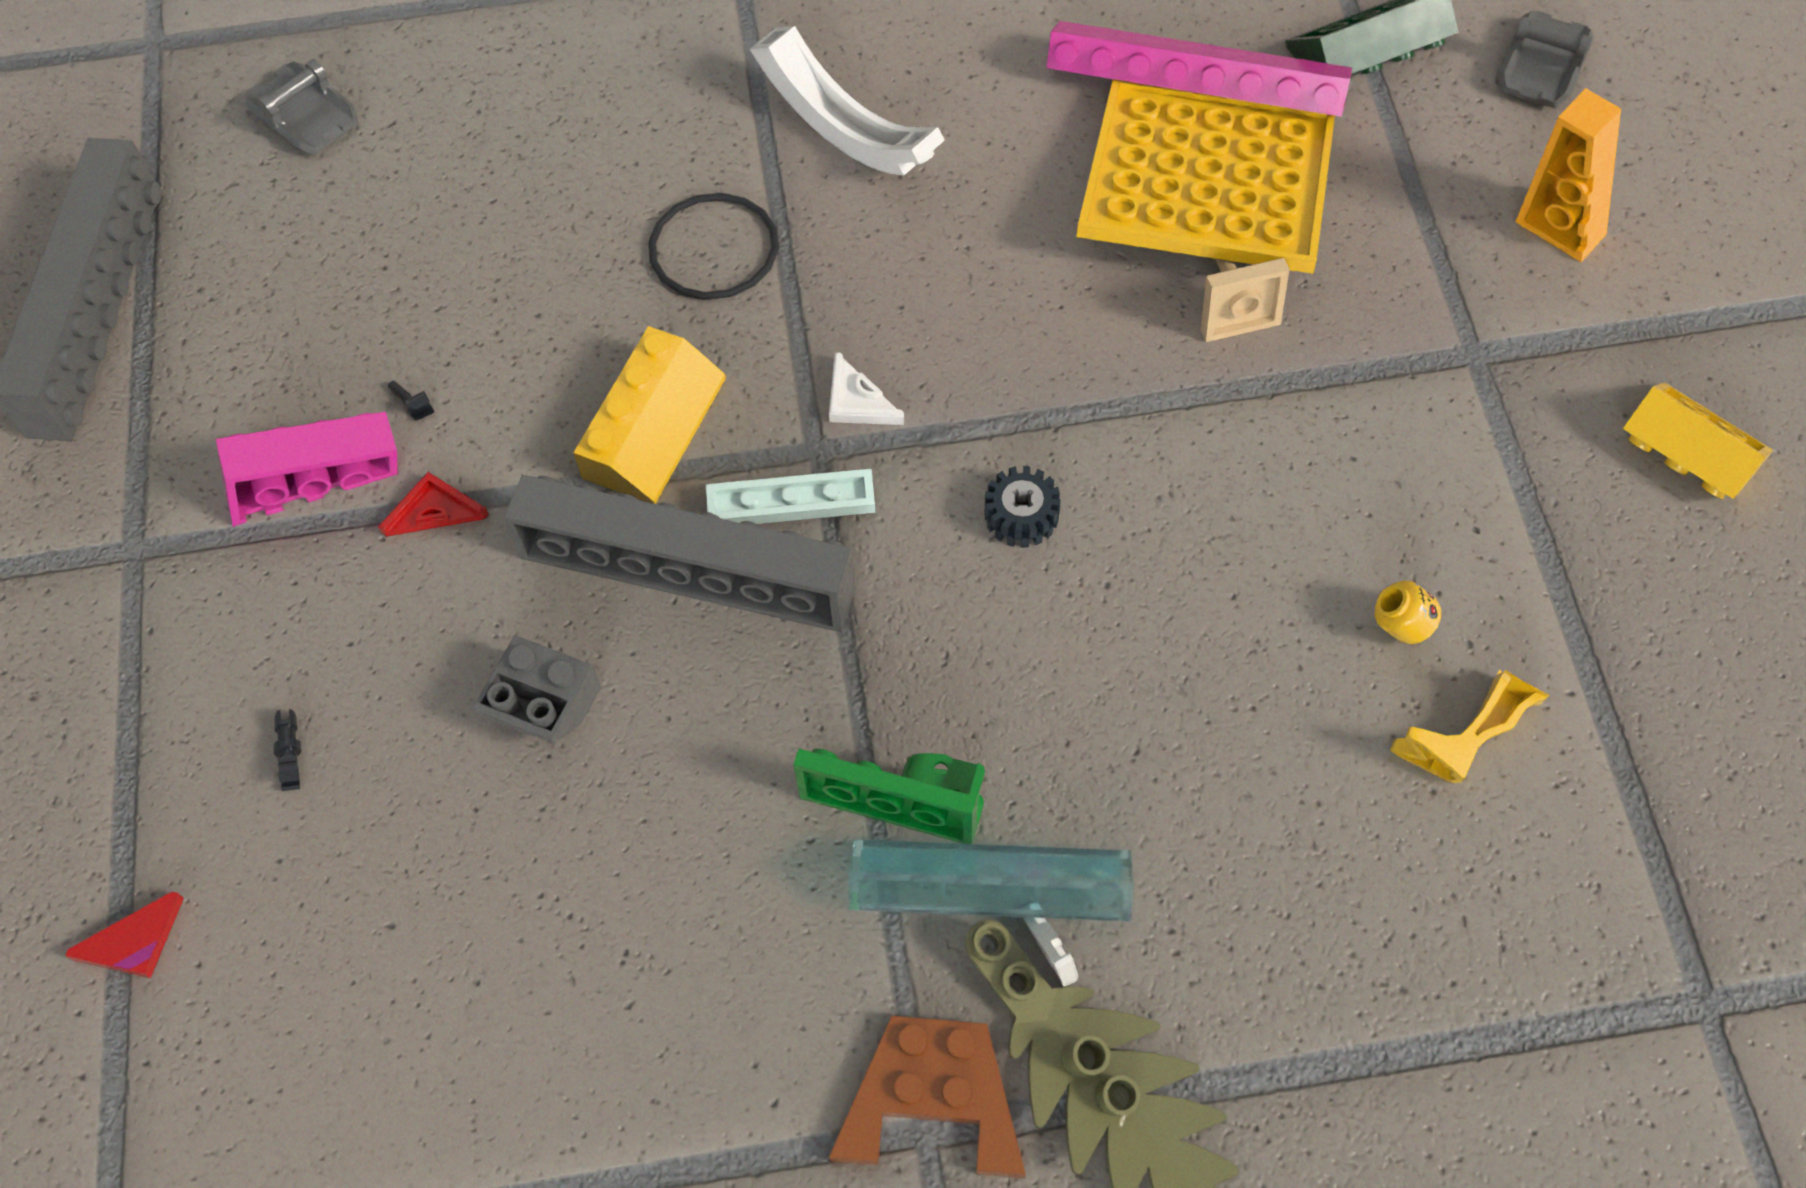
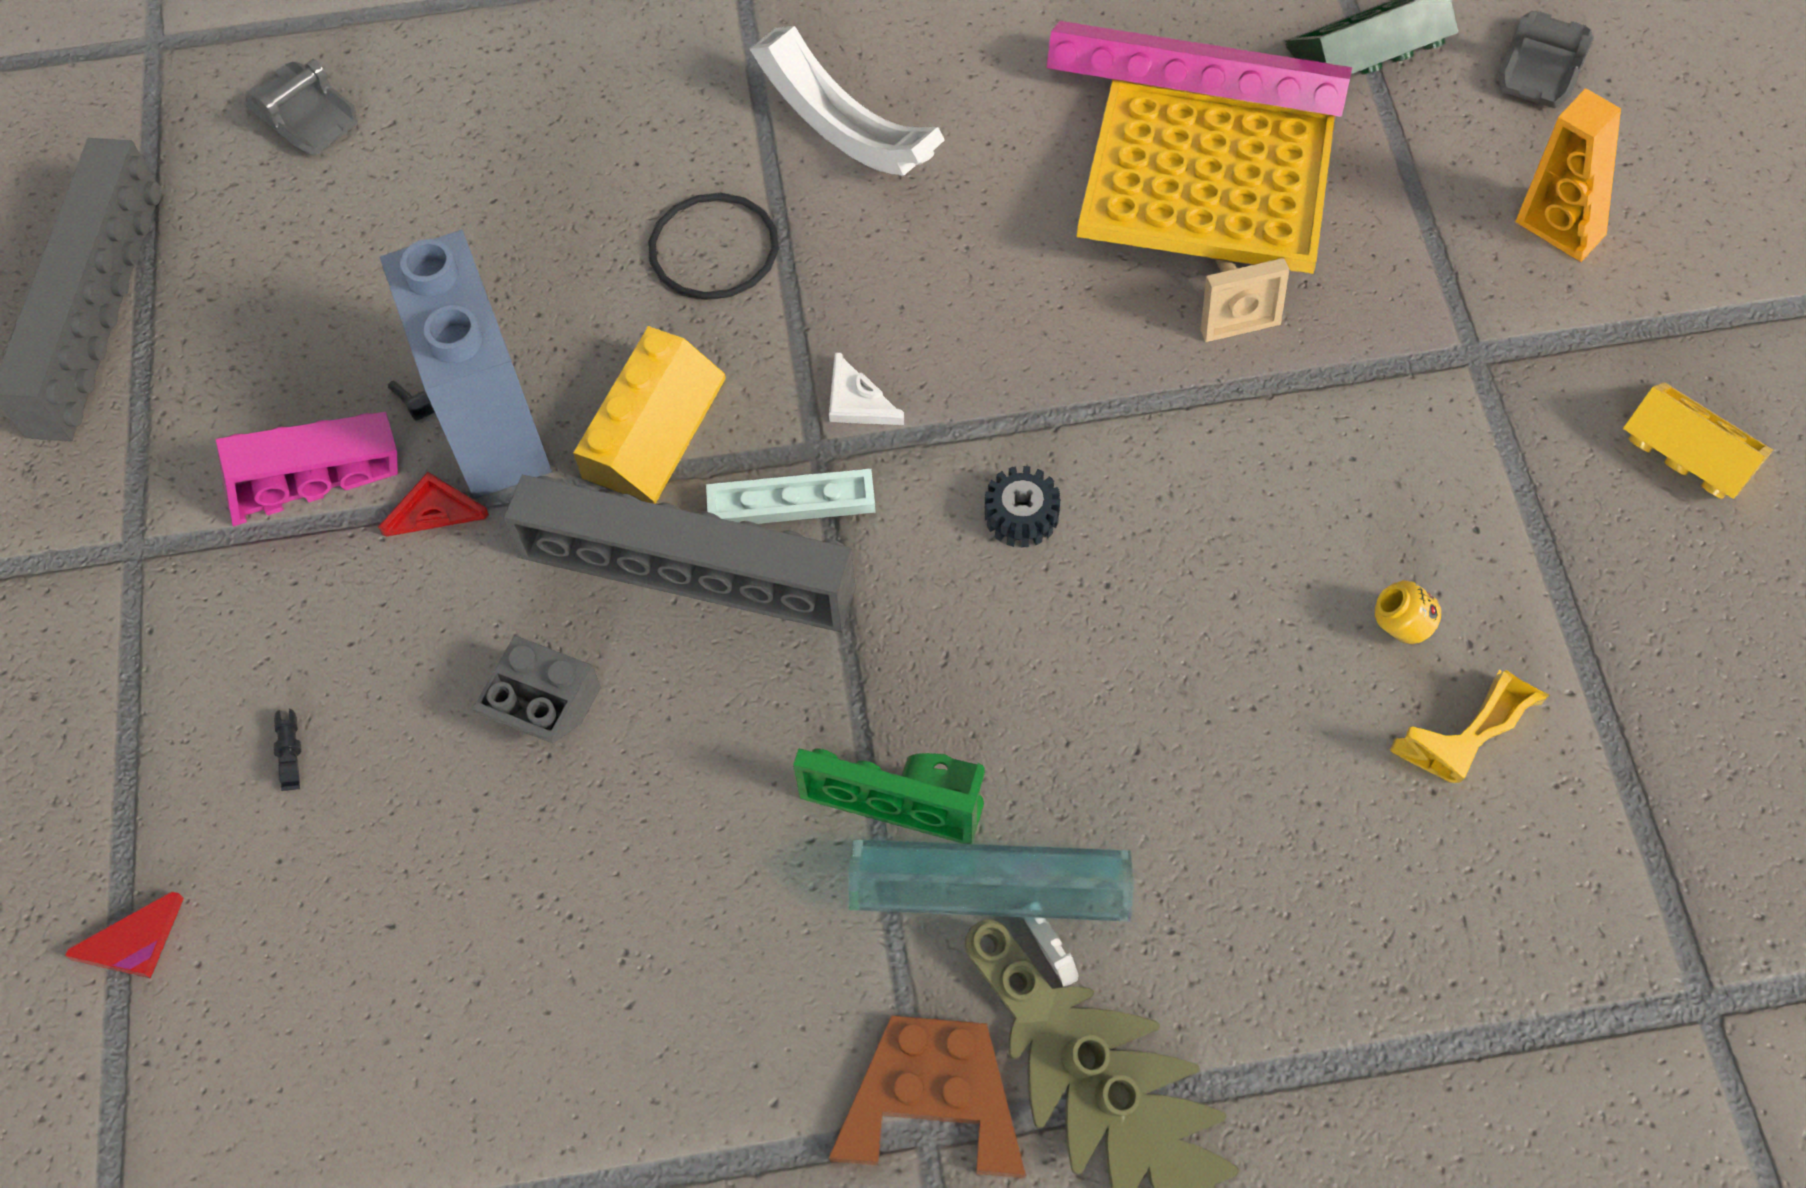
none -> sand blue brick [379,230,552,499]

